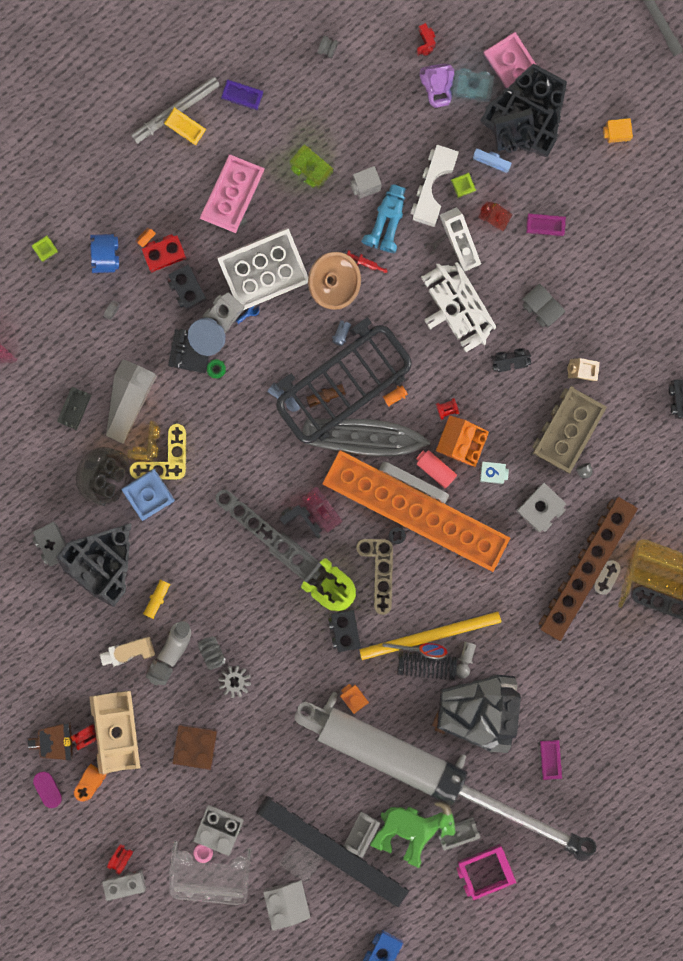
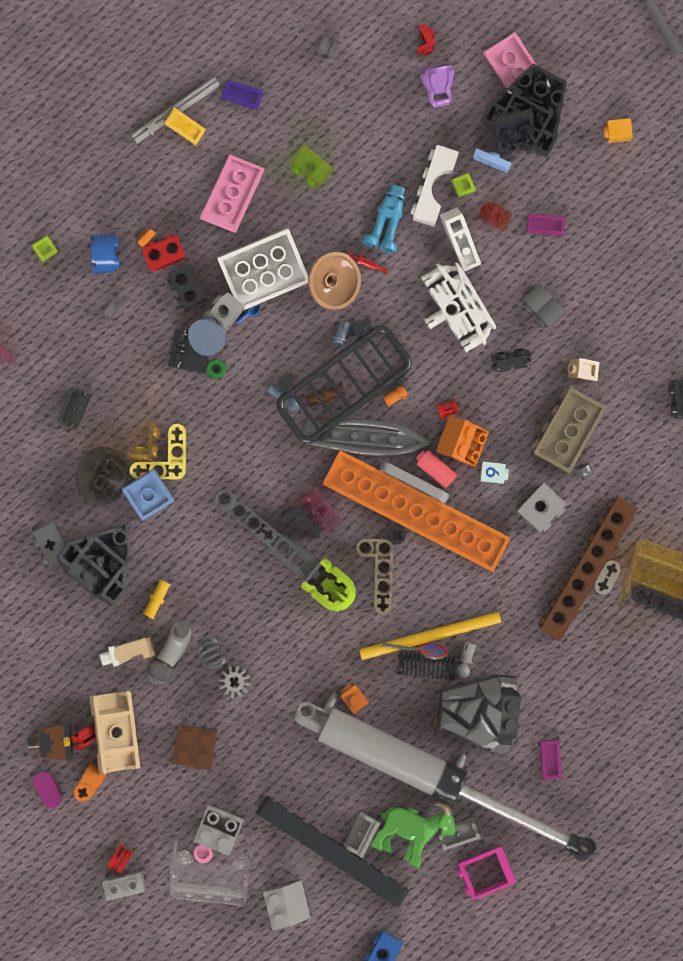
light grey wedge [106,359,157,444] -> none
black brick [328,610,361,652] -> none
light grey brick [351,166,381,199] -> none
clear light blue brick [452,68,494,102] -> none

